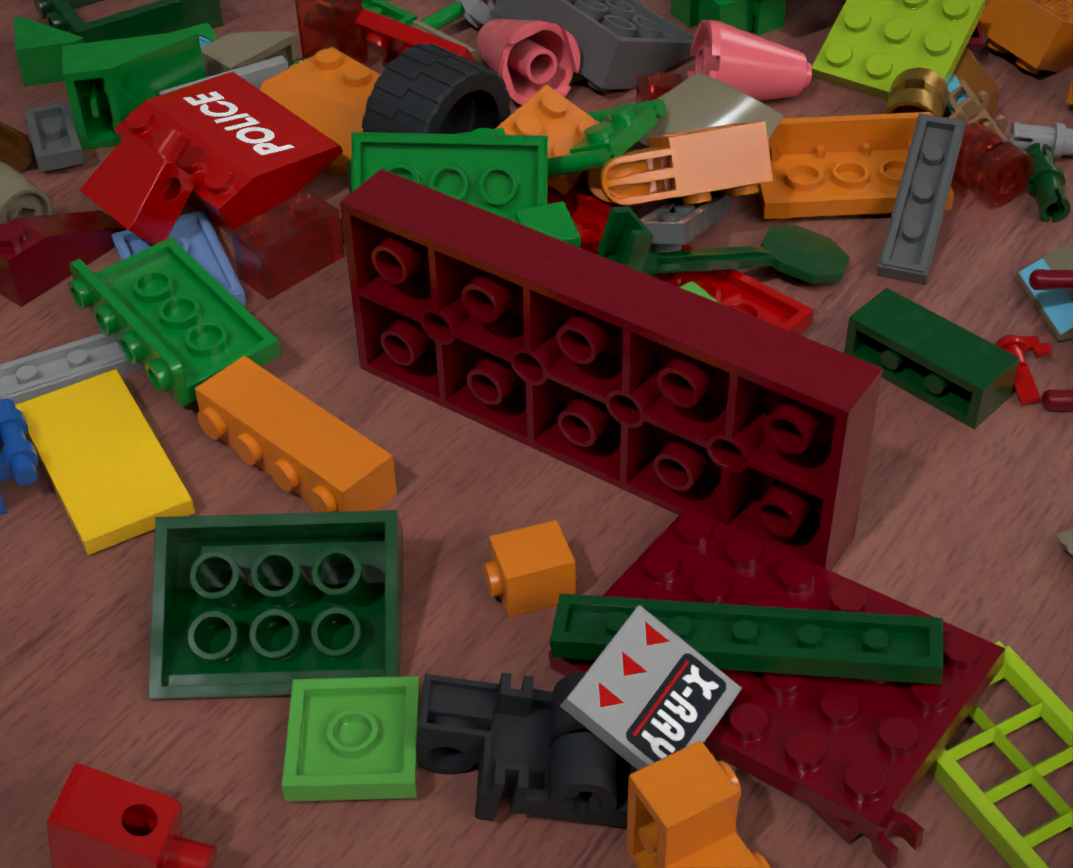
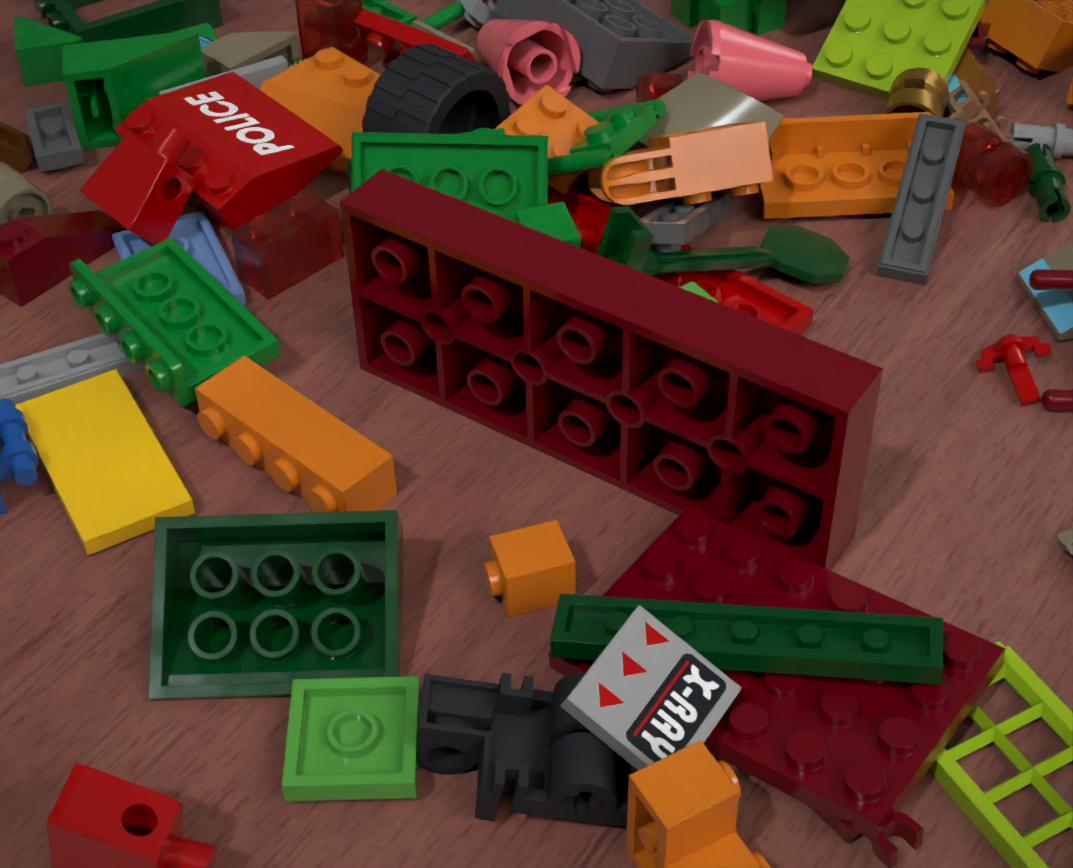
dark green brick [844,288,1020,430] -> none

